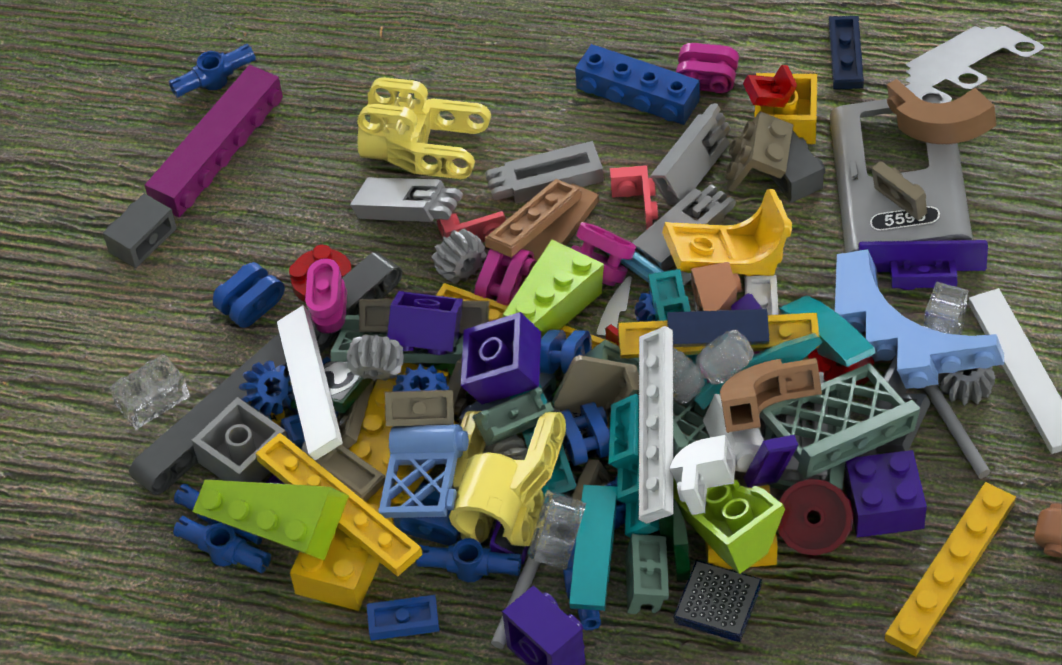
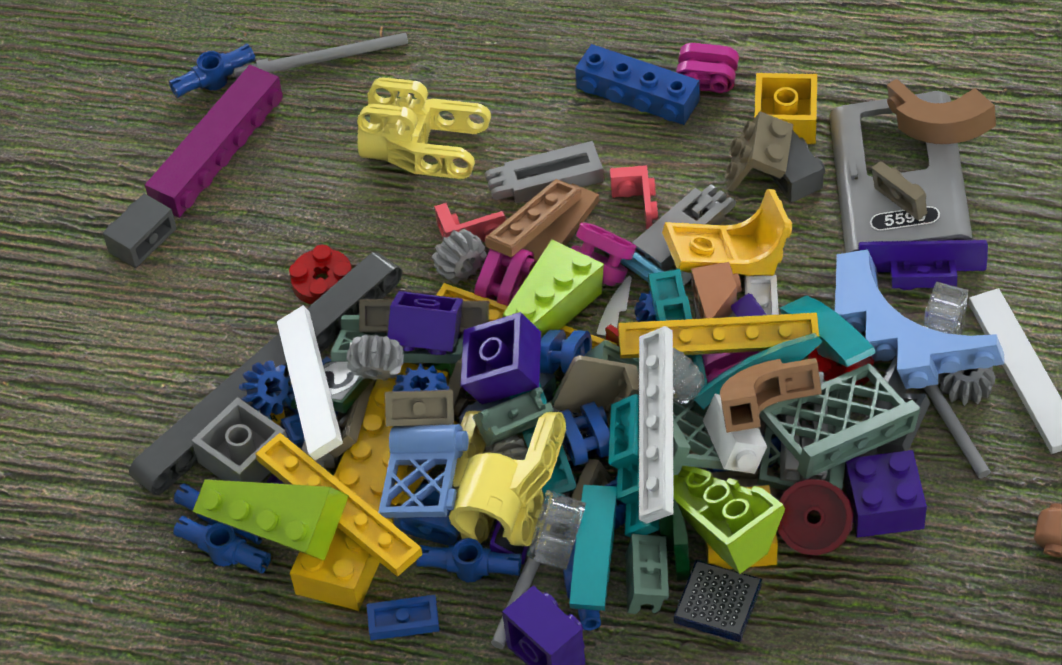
clear brick [109,354,190,430] -> none
blue brick [213,262,285,328] -> none
dark pink brick [305,259,347,333] -> none
dark tan tile [315,445,385,502] -> none
light grey hinge [350,177,463,222] -> none
light grey hinge [650,103,731,205] -> none
dark blue tile [667,309,769,347] -> none
white brick [670,435,736,515] -> none
clear gear [696,330,754,384] -> none
red bracket [743,65,797,108] -> none
dark purple tile [743,435,799,488] -> none
dark blue tile [828,16,864,89] -> none
yellow plate [885,482,1016,657] -> none
piece [906,26,1044,103] -> none
none -> light grey bar [233,33,408,79]

